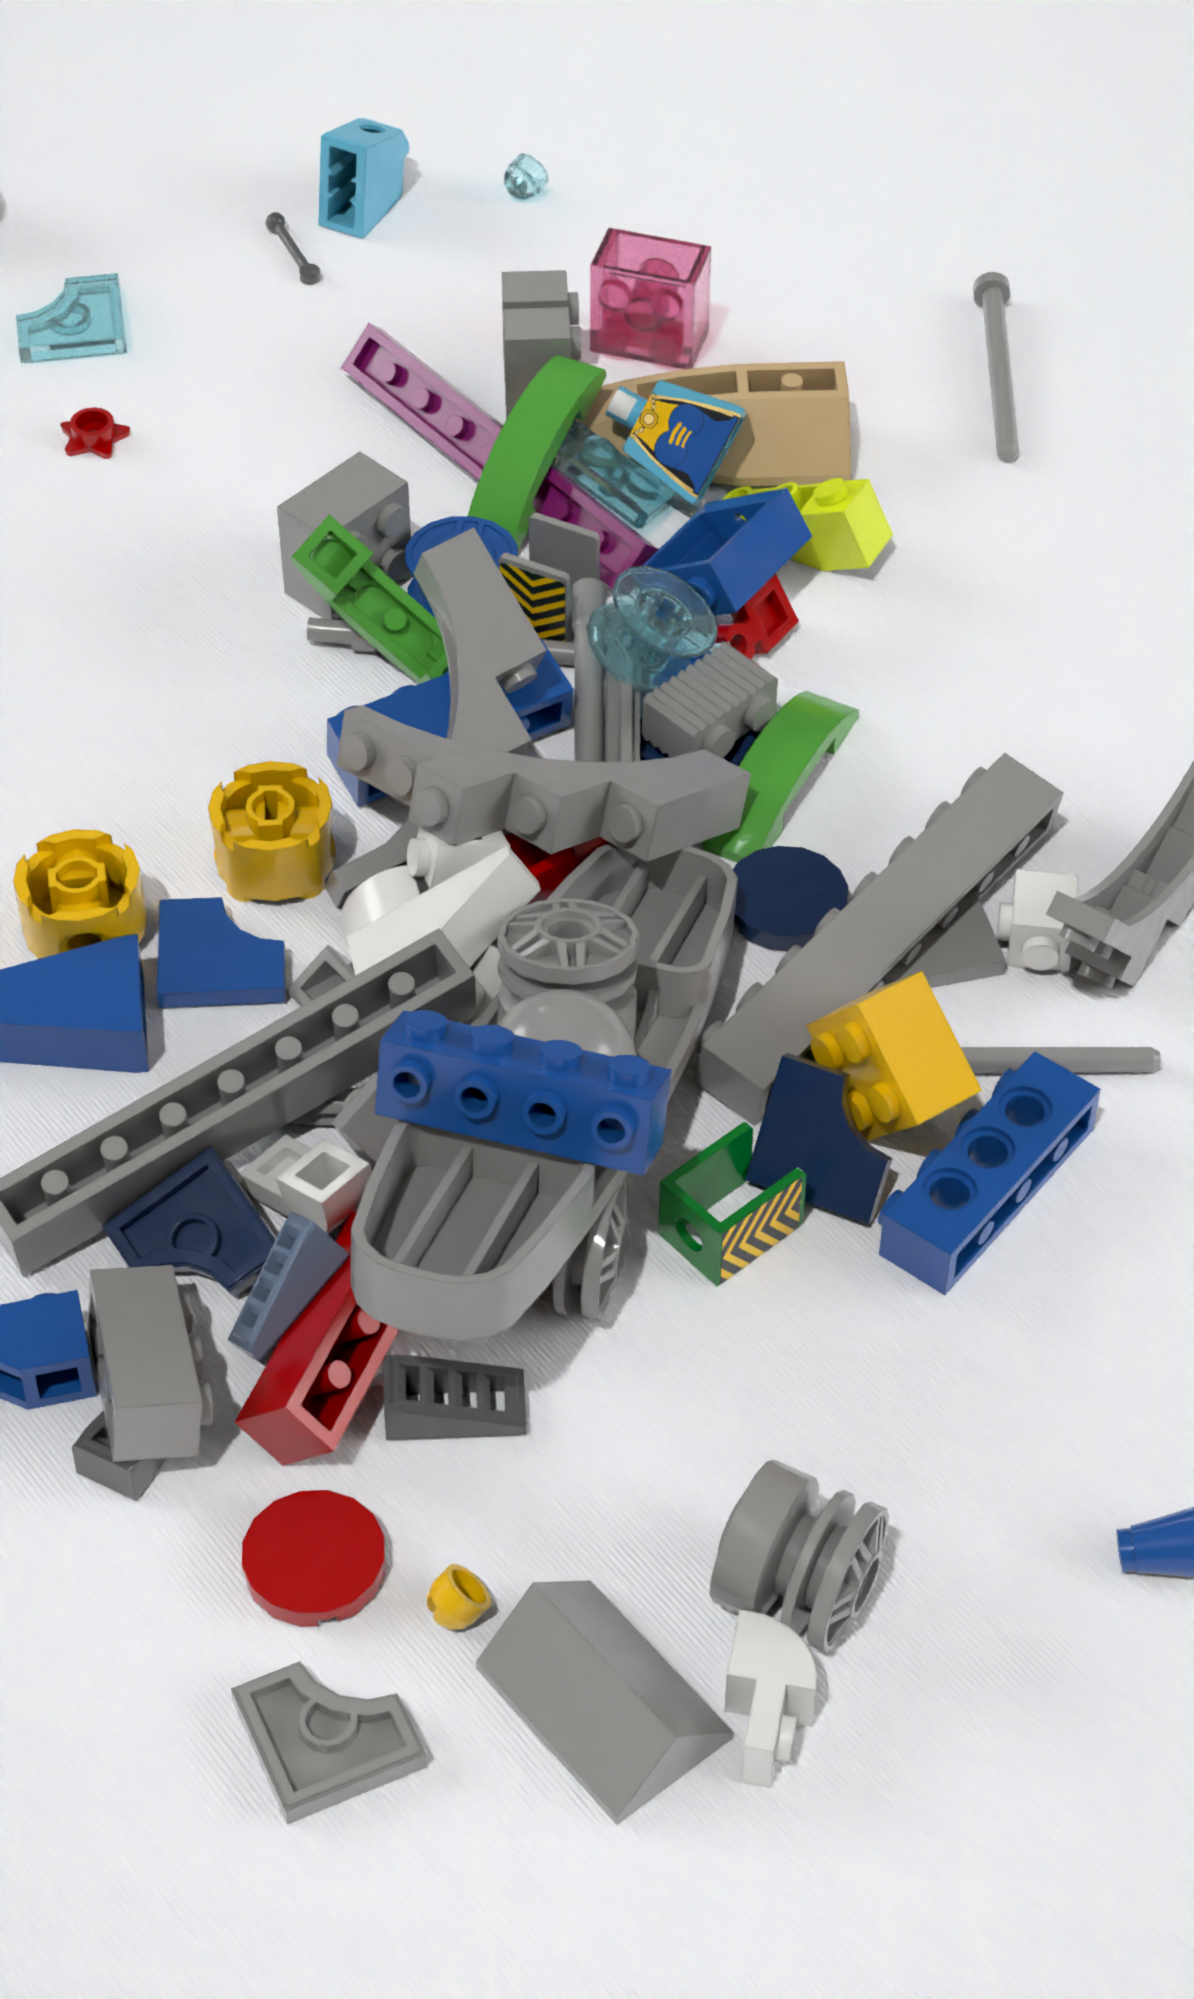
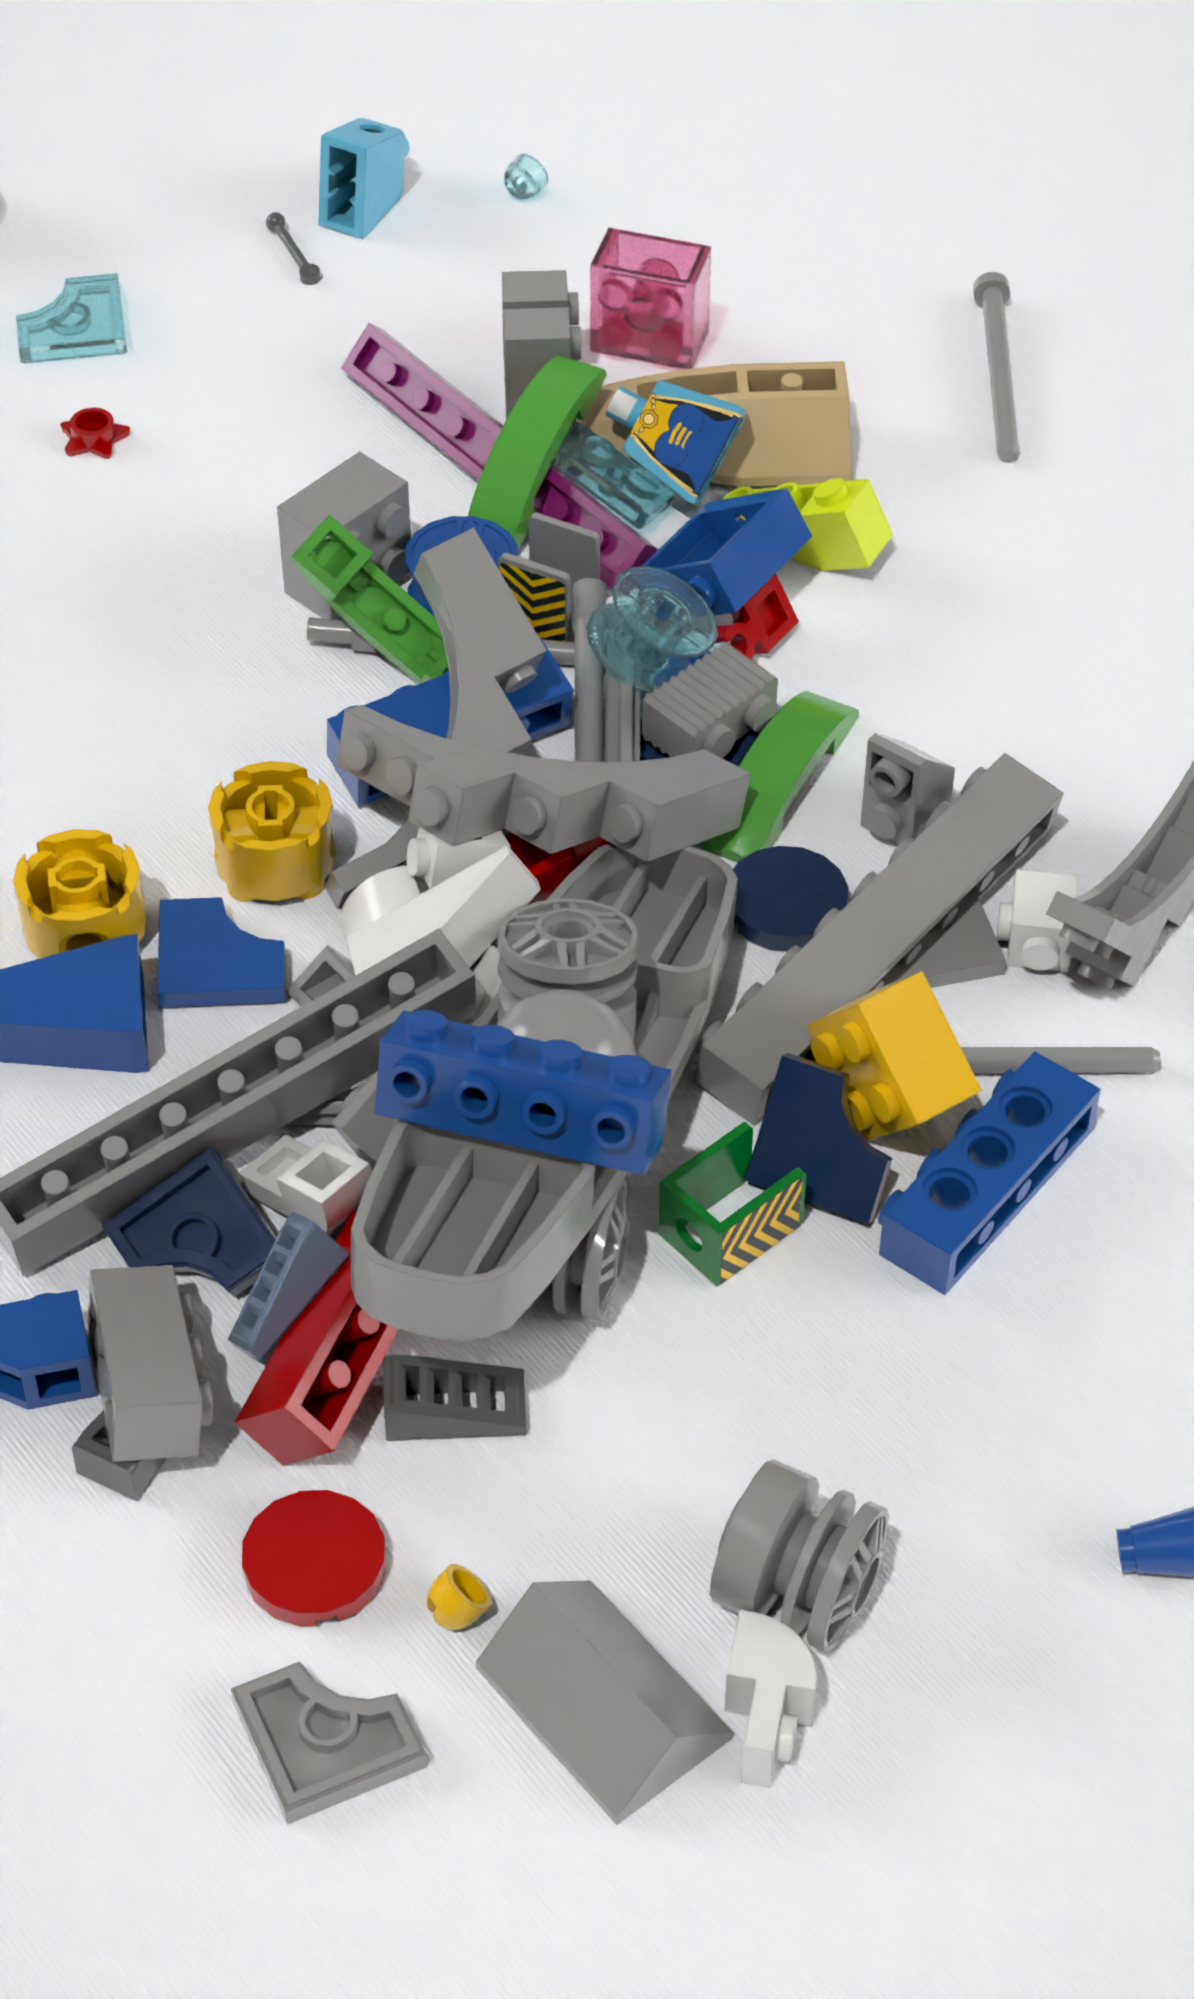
none -> light grey slope [860,733,955,845]

